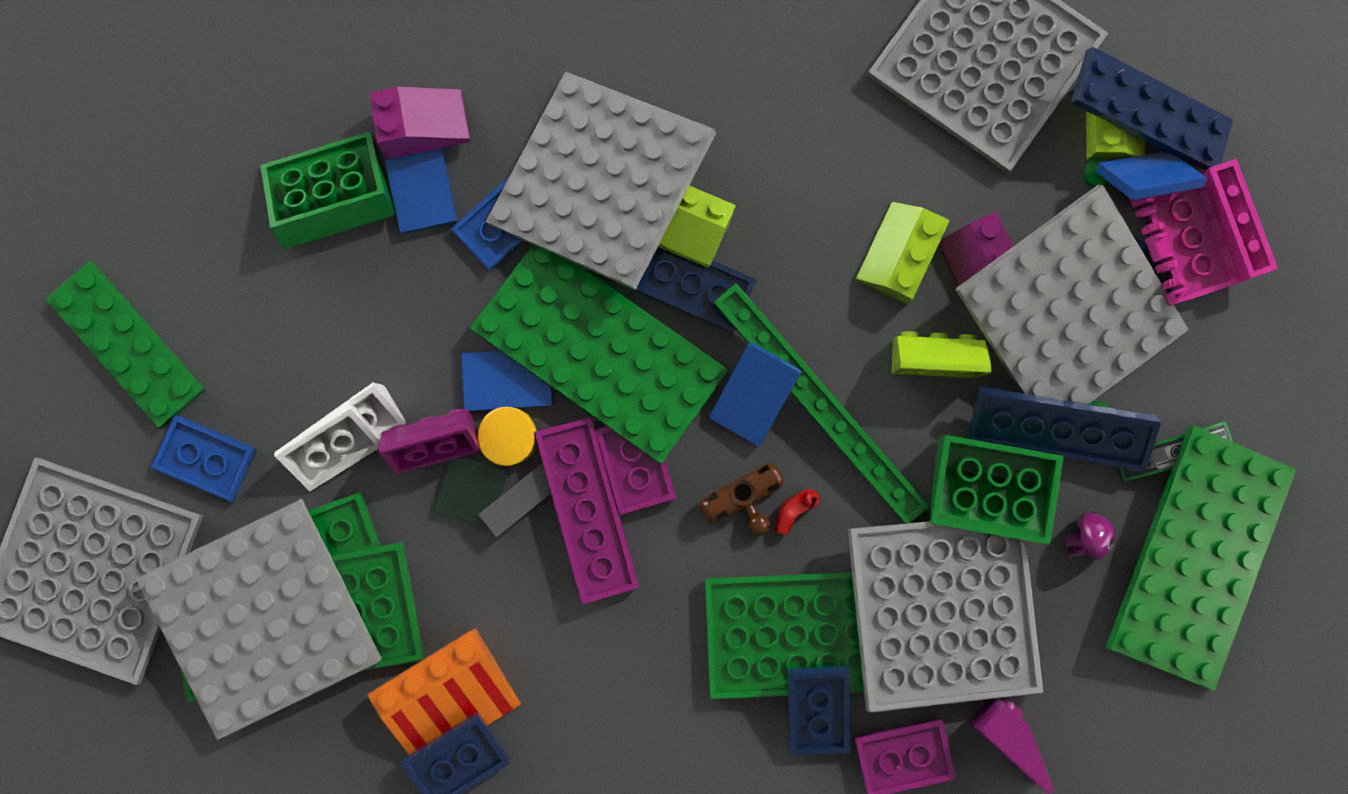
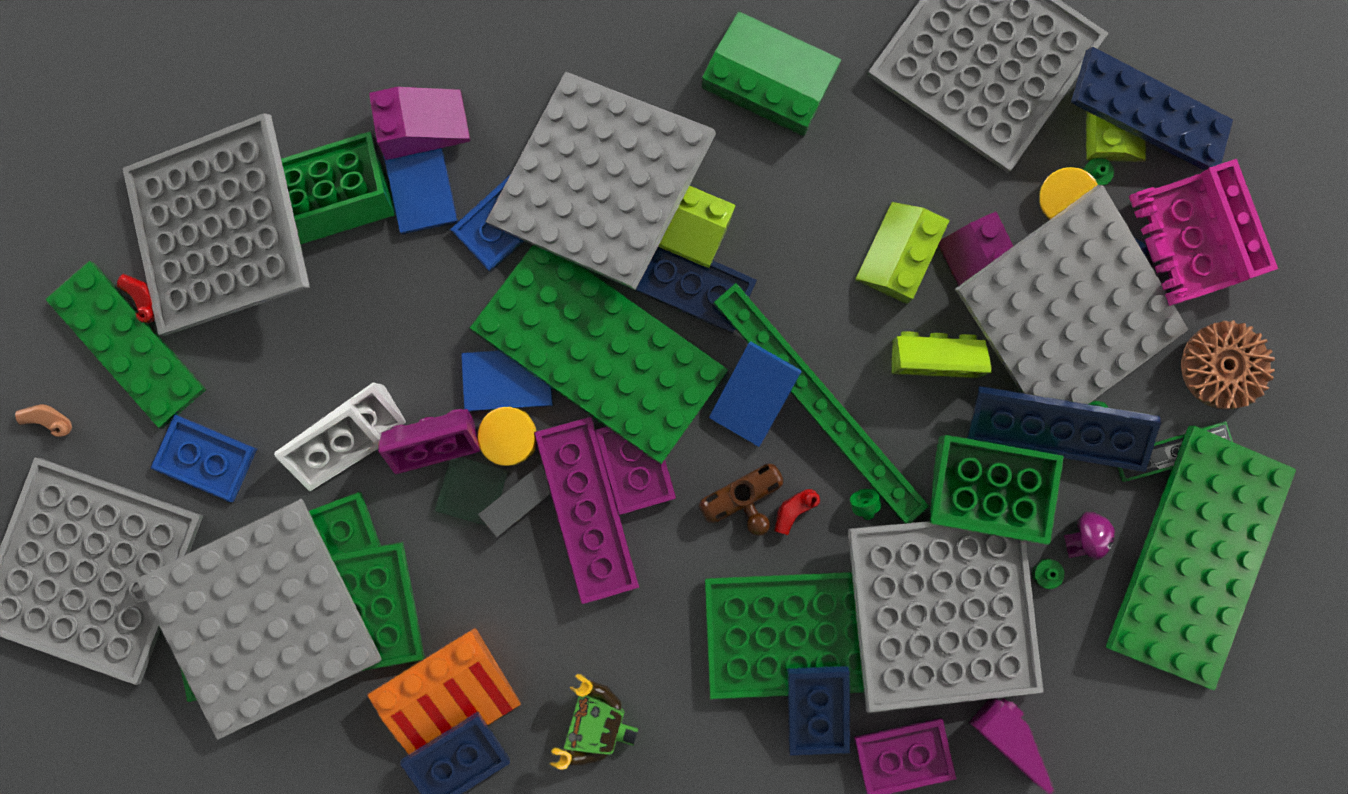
blue tile [1097,151,1207,200] -> none
none -> nougat arm [15,404,72,437]
none -> red arm [117,274,155,323]
none -> light grey plate [123,113,310,335]
none -> torso [550,674,638,770]
none -> slope [701,11,842,136]
none -> green tile [850,489,881,520]
none -> green tile [1032,559,1065,589]
none -> yellow tile [1039,167,1098,220]
none -> nougat wheel [1181,321,1275,410]

